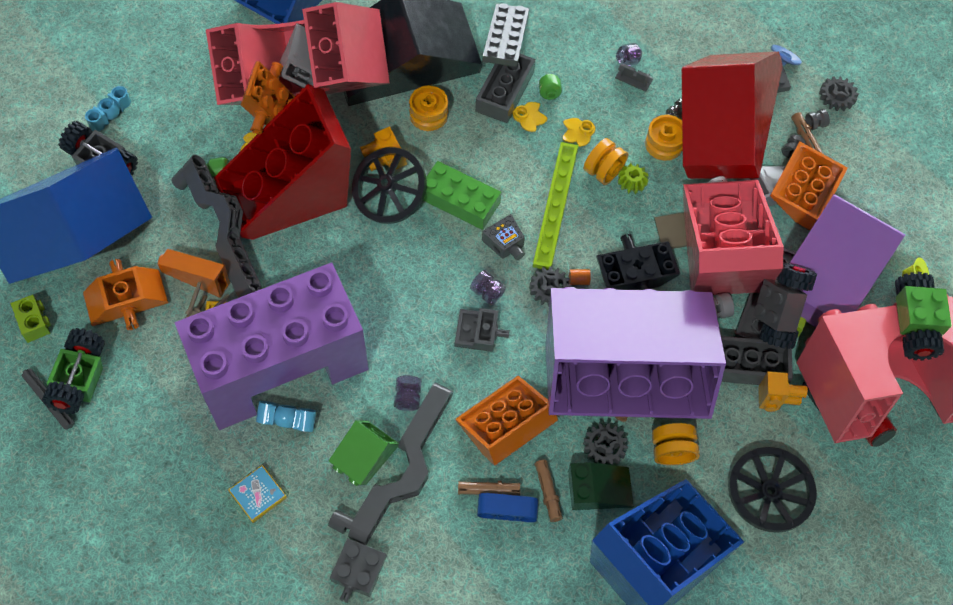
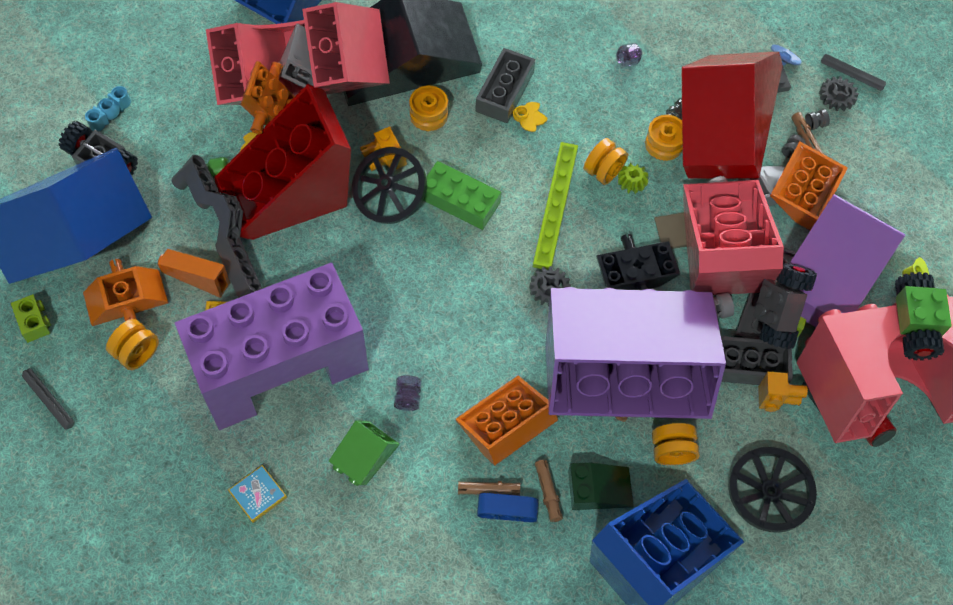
brick [42,328,105,414] -> none
dark tan plant [185,282,230,318] -> none
medium azure piece [256,401,316,432] -> none
dark grey beam [328,382,453,545] -> none
dark grey plate [330,538,387,603] -> none
dark grey plate [454,308,510,352] -> none
wheel [470,270,506,305] -> none
plate [482,3,529,67] -> none
dark grey torso [482,214,525,260] -> none
bright green head [538,74,562,100] -> none
yellow plate [562,118,595,147] -> none
orange piece [569,269,591,285] -> none
dark grey gear [583,423,628,465] -> none
dark grey hinge [615,64,653,92] -> none
none -> light orange wheel [106,319,159,371]
none -> dark grey axle [821,54,886,91]

